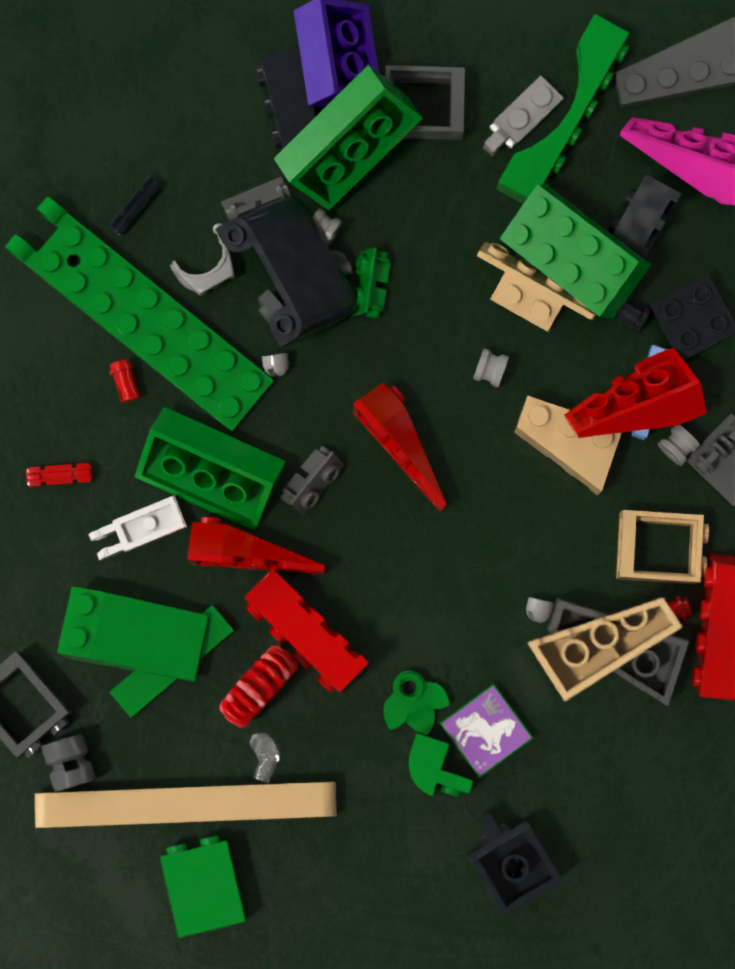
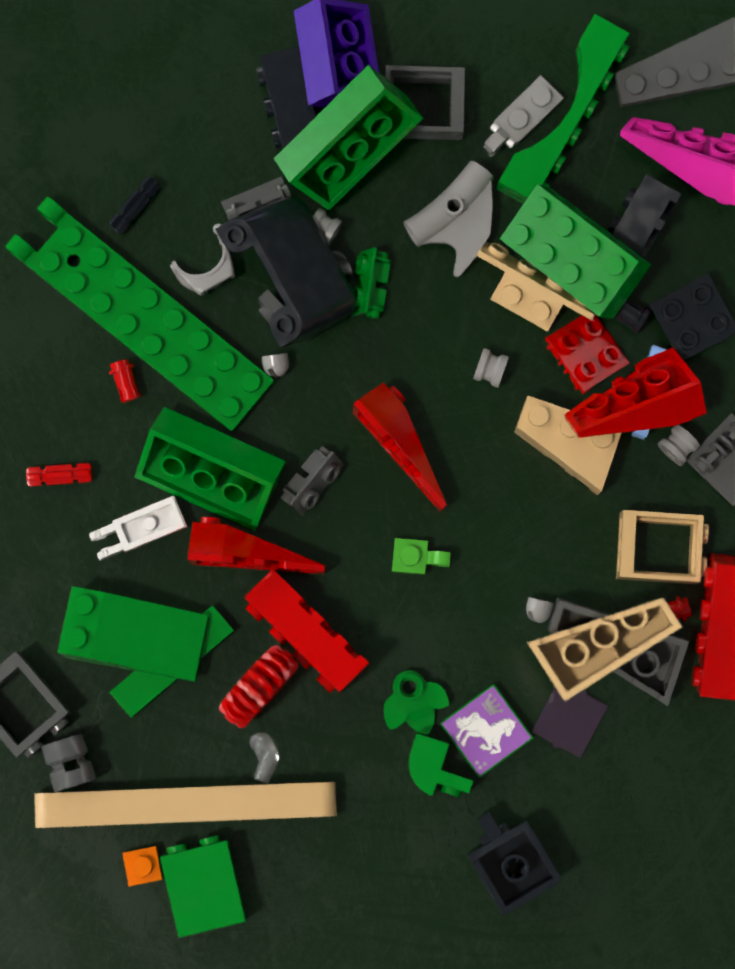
none -> orange plate [122,846,163,886]
none -> bright green plate [392,538,451,575]
none -> light grey pin [403,161,493,278]
none -> clear purple piece [531,687,608,758]
none -> red hinge [545,315,630,394]

